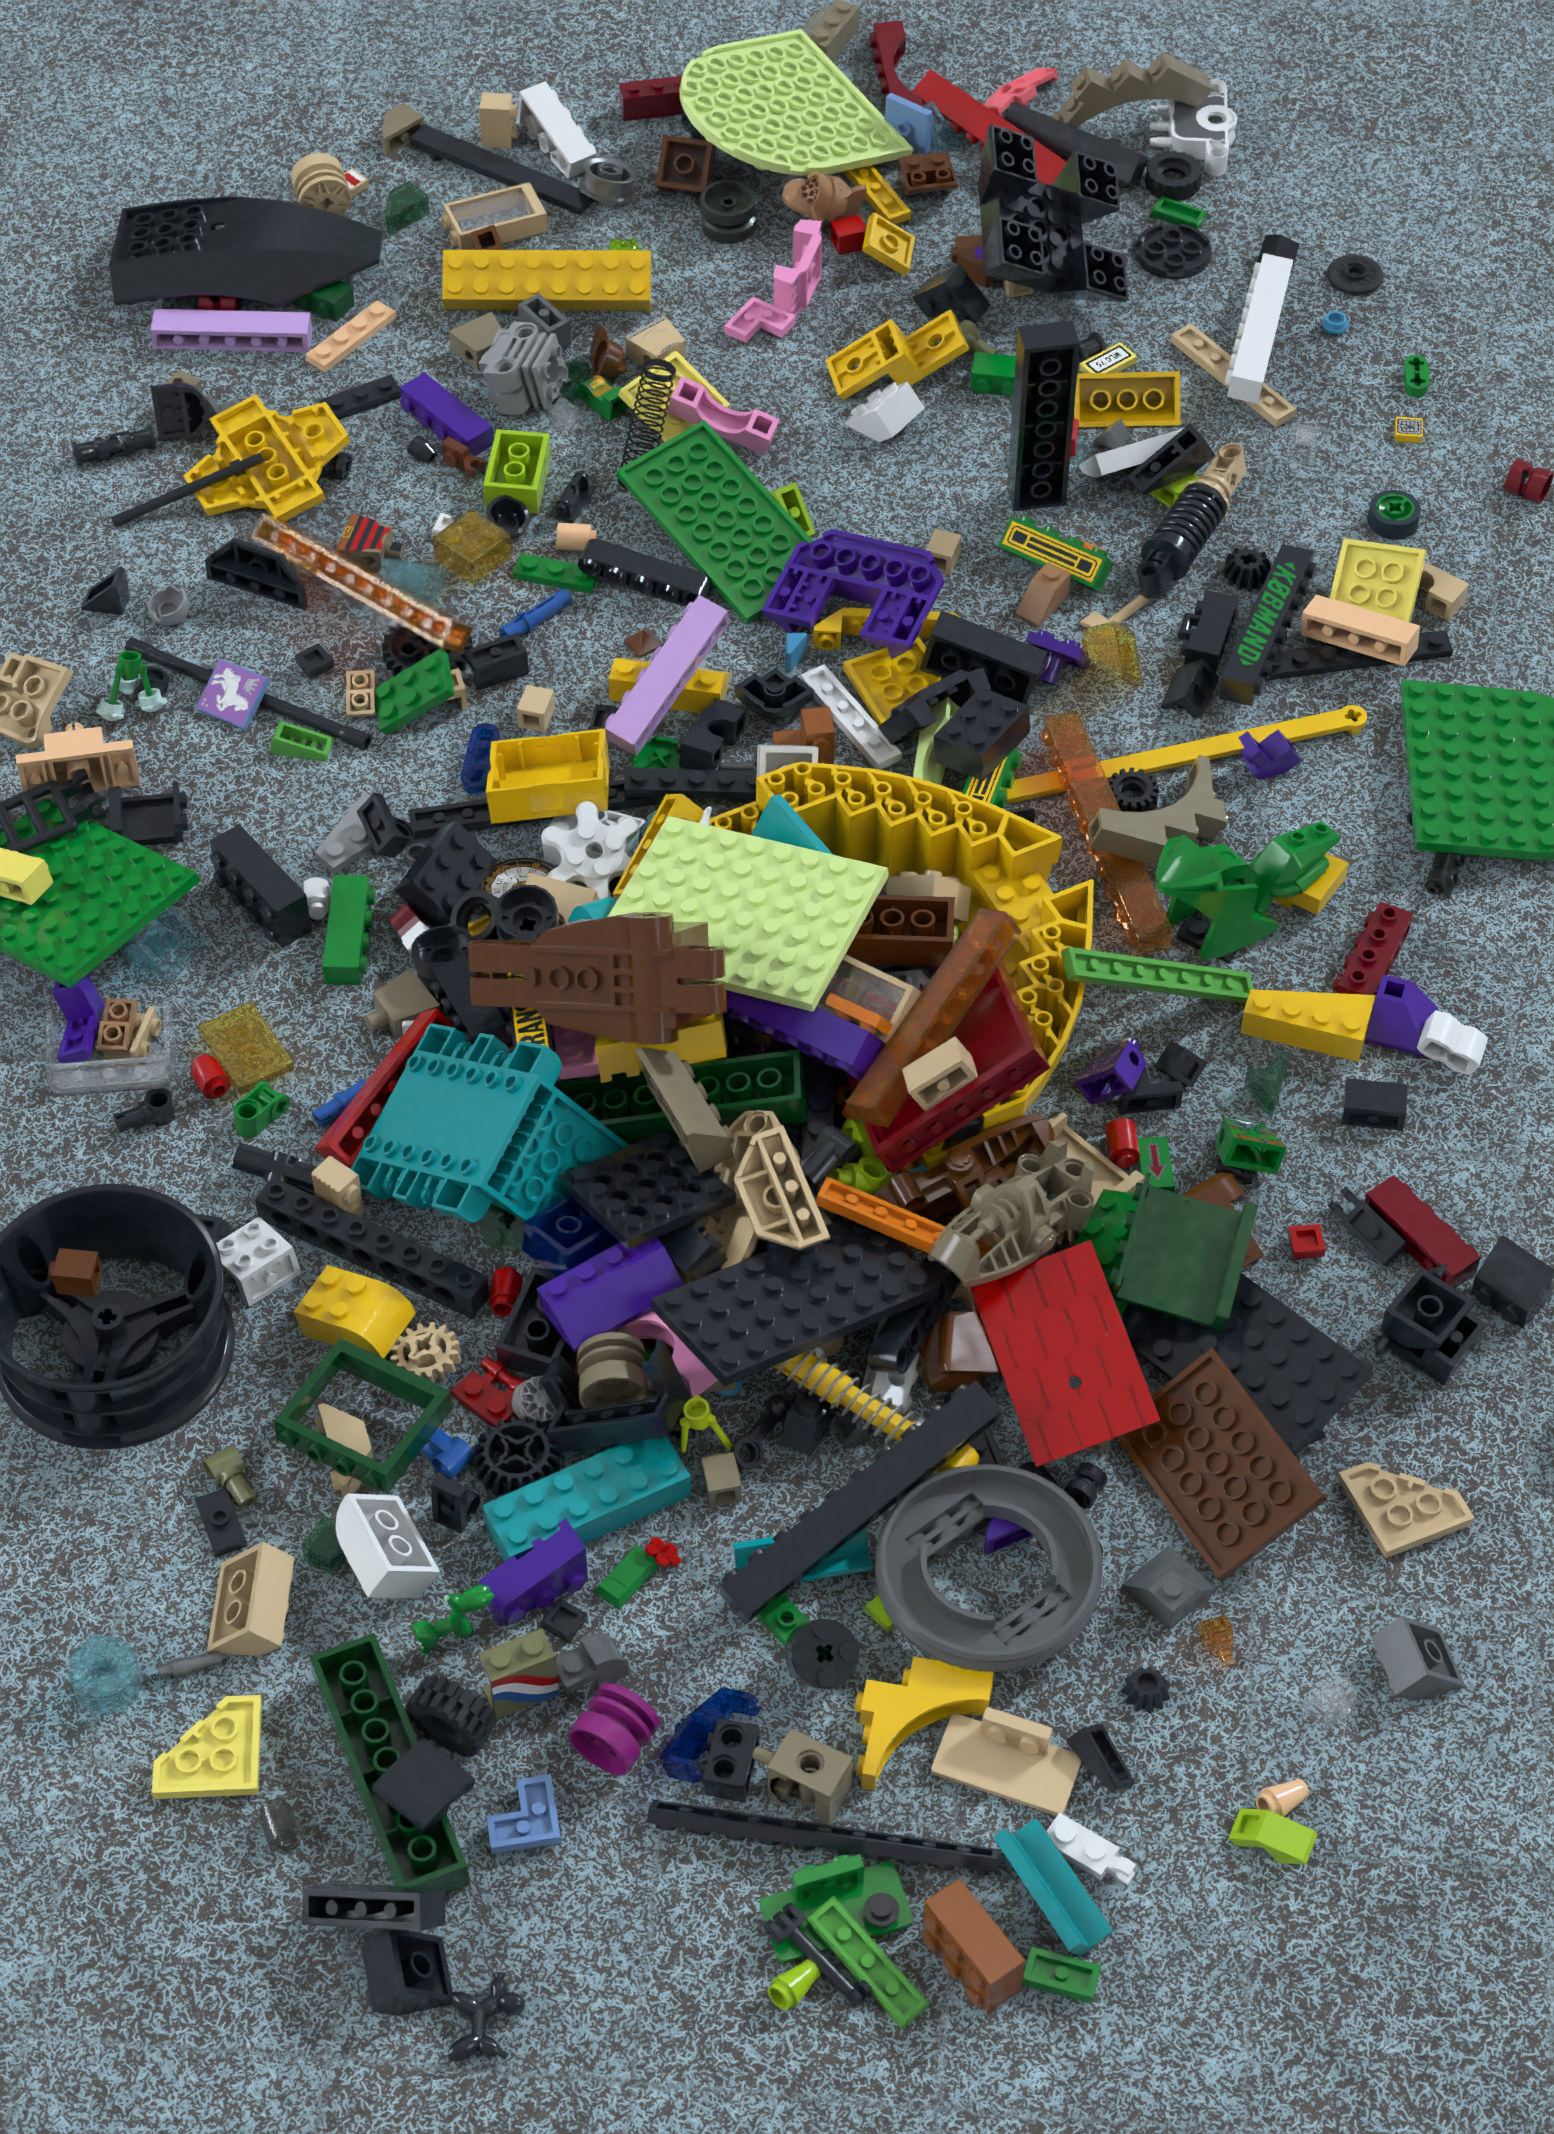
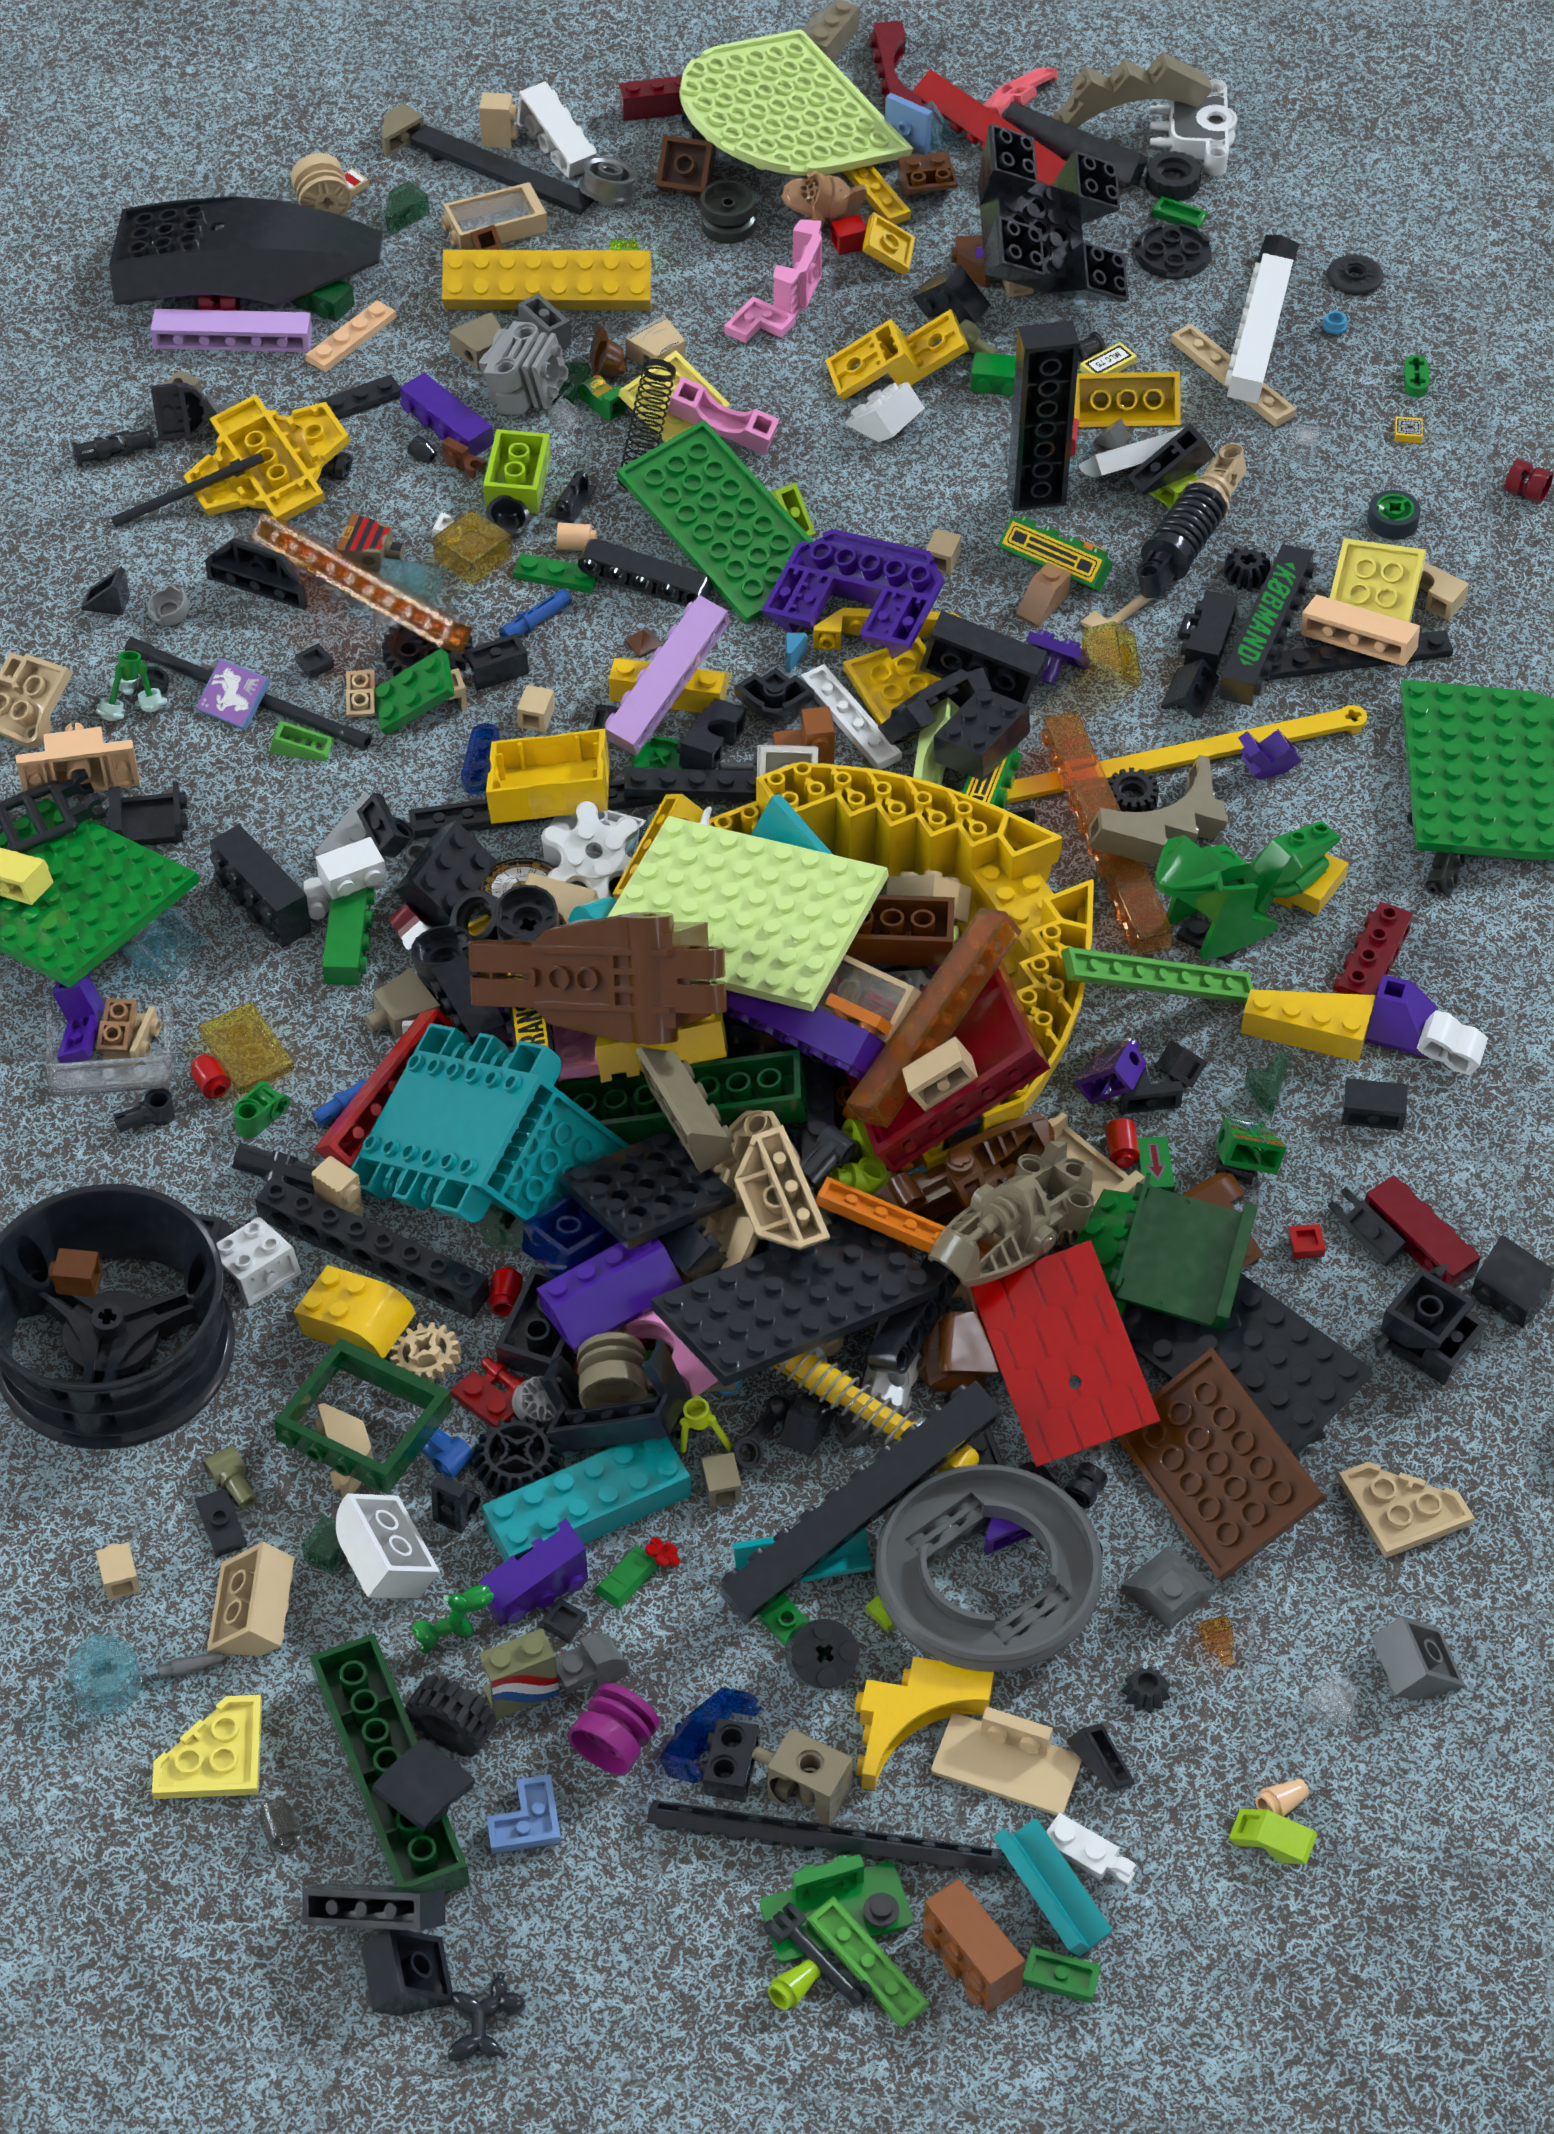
none -> tan brick [96,1542,141,1600]
none -> white brick [316,837,387,900]

